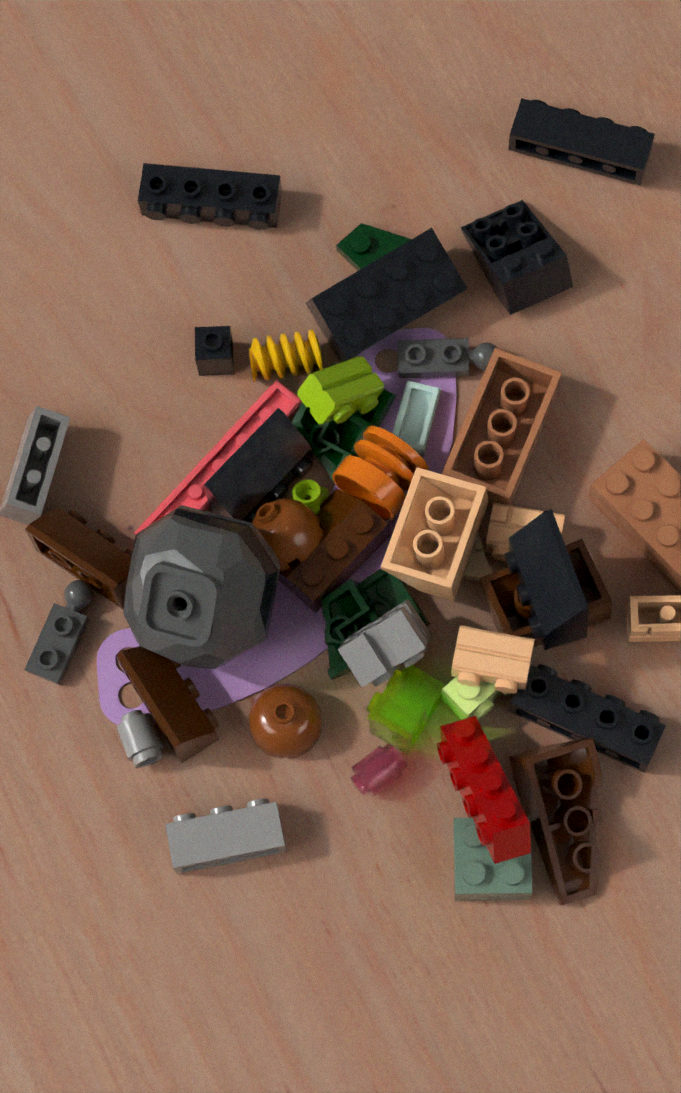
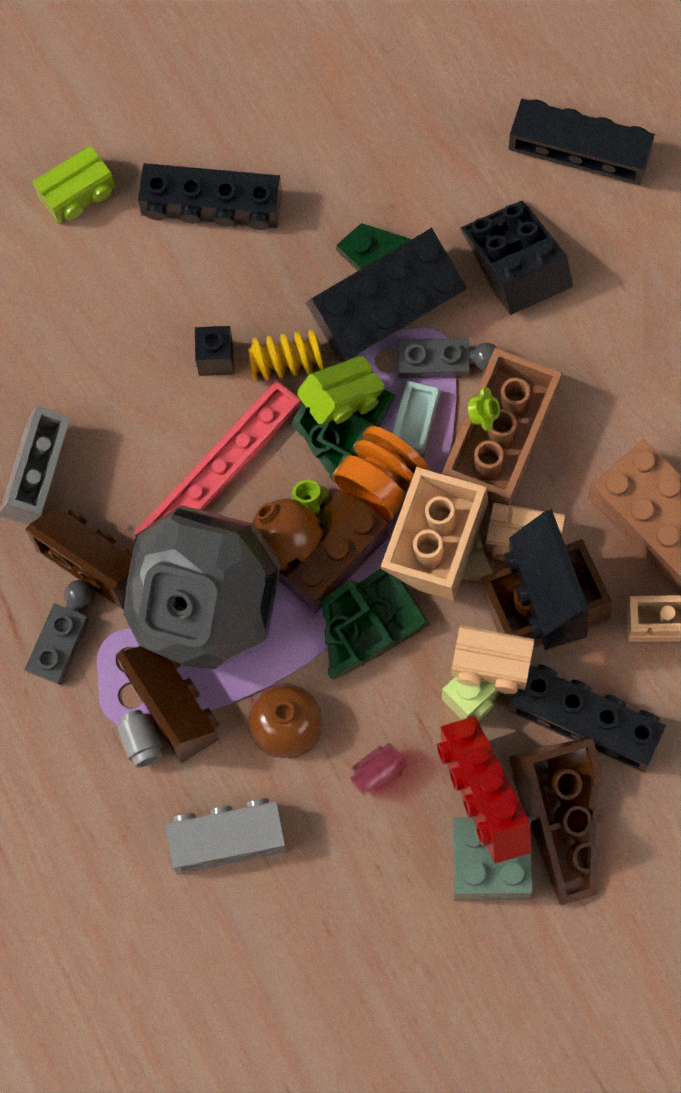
black slope [204,408,314,523] -> none
light grey brick [338,599,432,688] -> none
clear neon green brick [366,665,446,755] -> none
none -> lime brick [32,145,116,224]
none -> lime plate [468,387,500,431]

